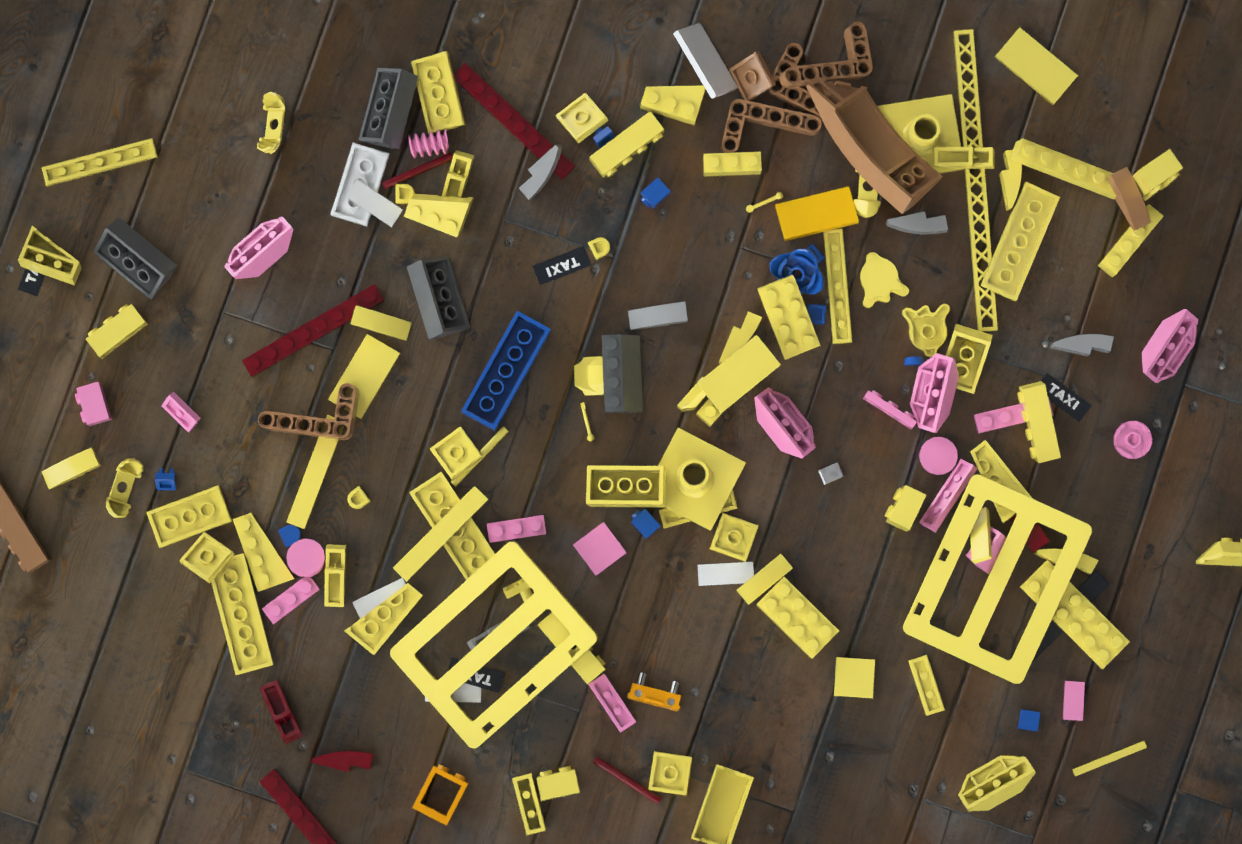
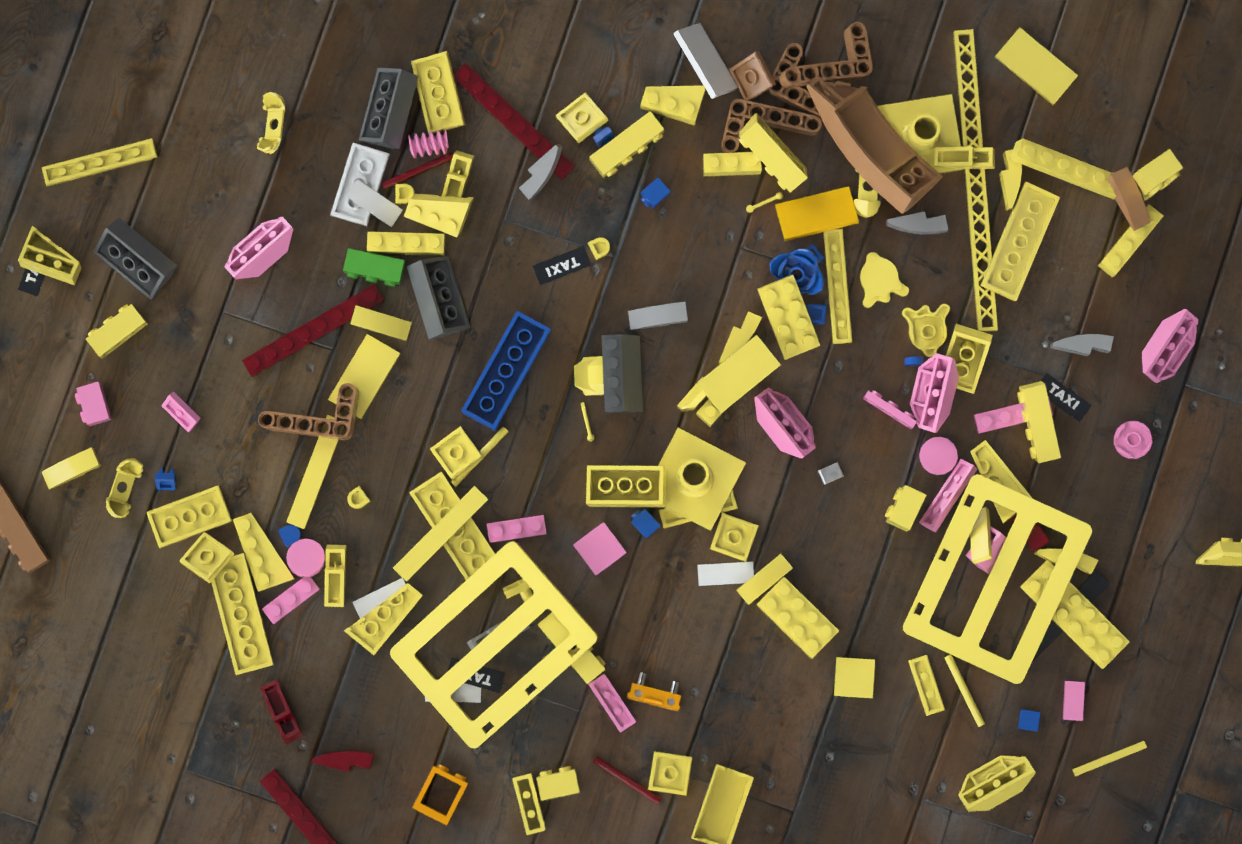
none -> bright green brick [343,248,405,287]
none -> light yellow brick [367,232,445,256]
none -> light yellow slope [739,113,808,193]
none -> light yellow bar [944,654,985,727]

